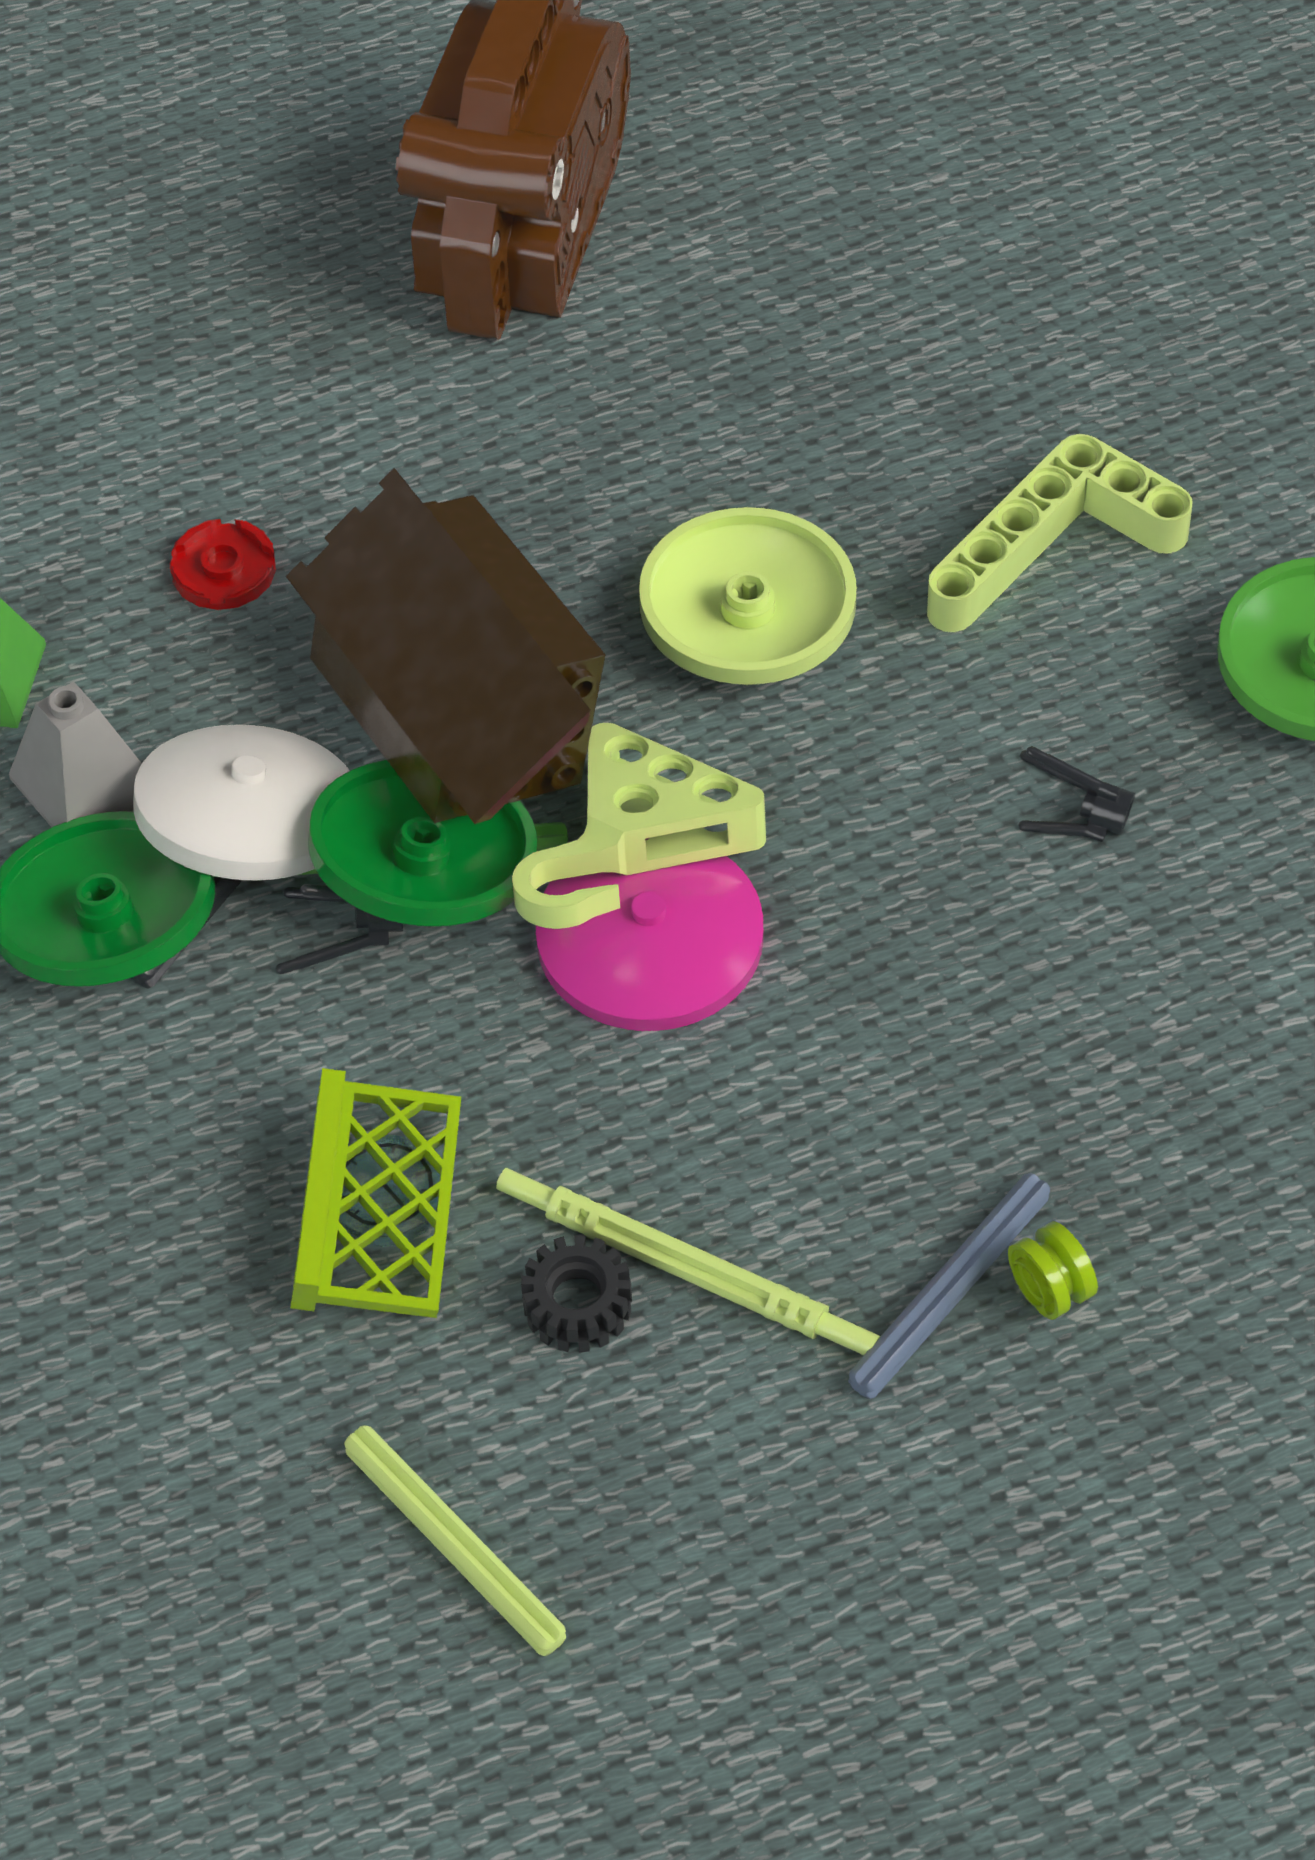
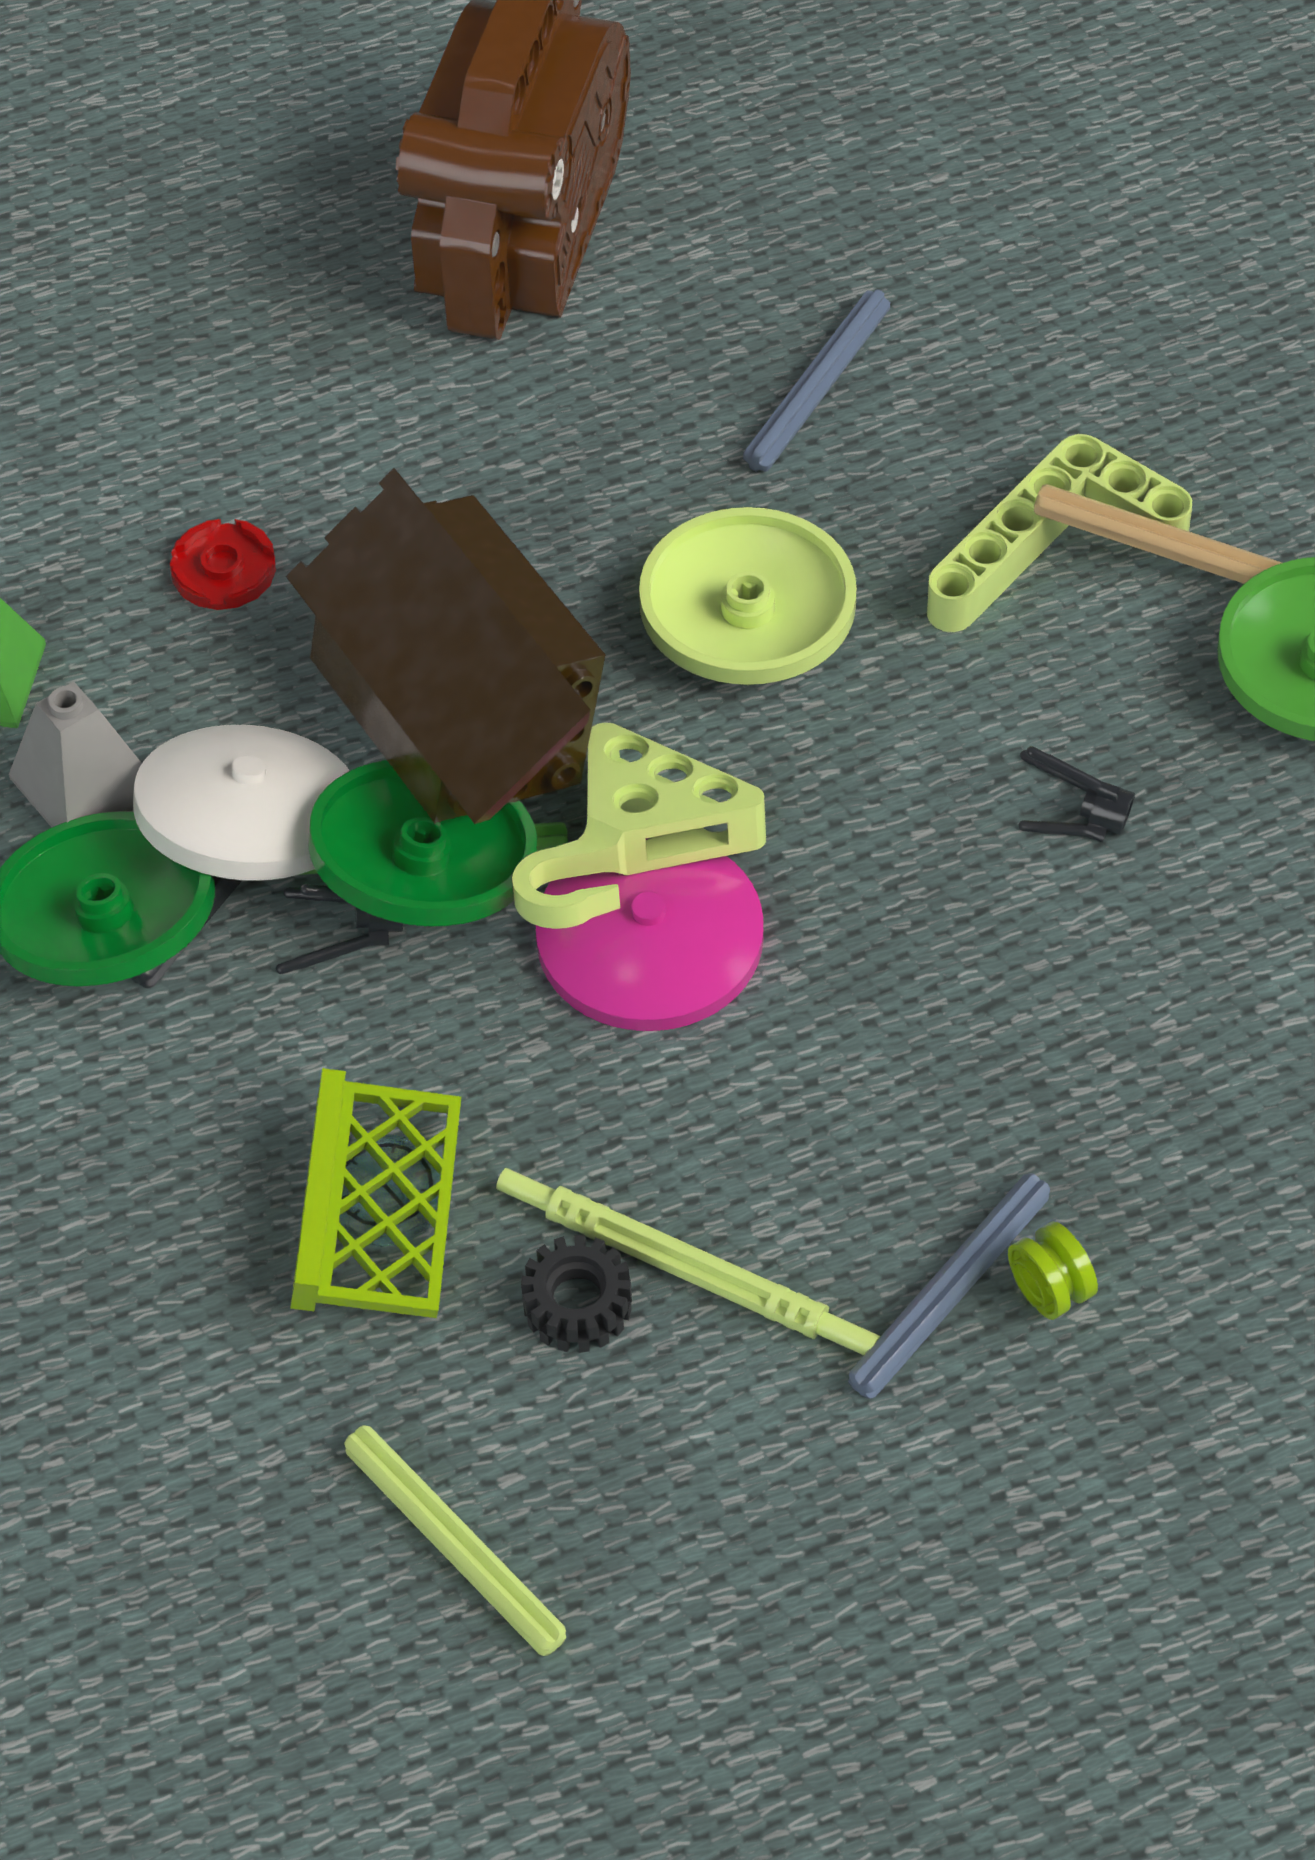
none -> sand blue axle [743,289,890,472]
none -> tan axle [1034,484,1282,584]

